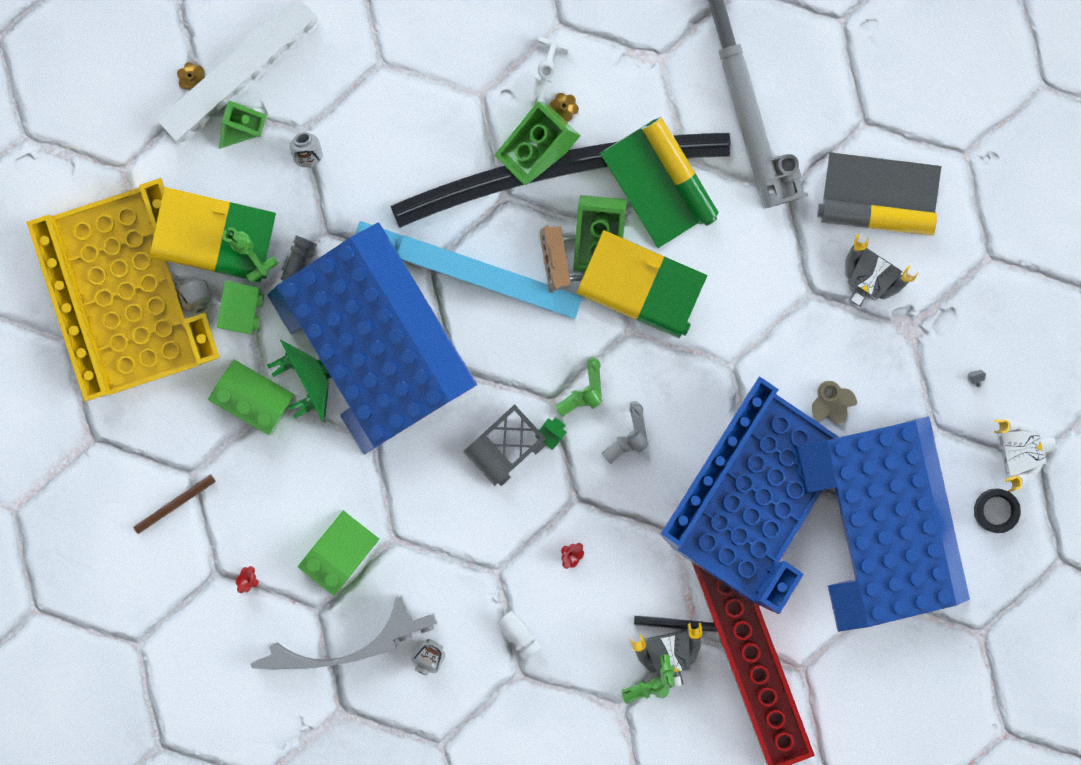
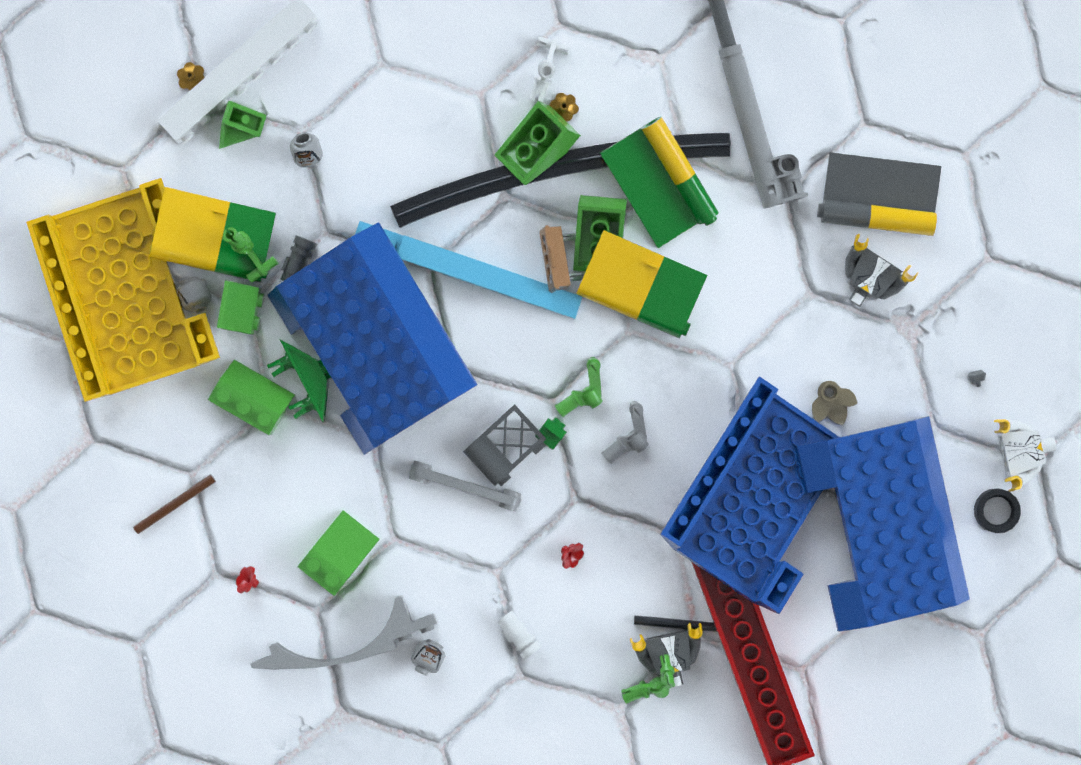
none -> light grey piece [409,460,522,512]

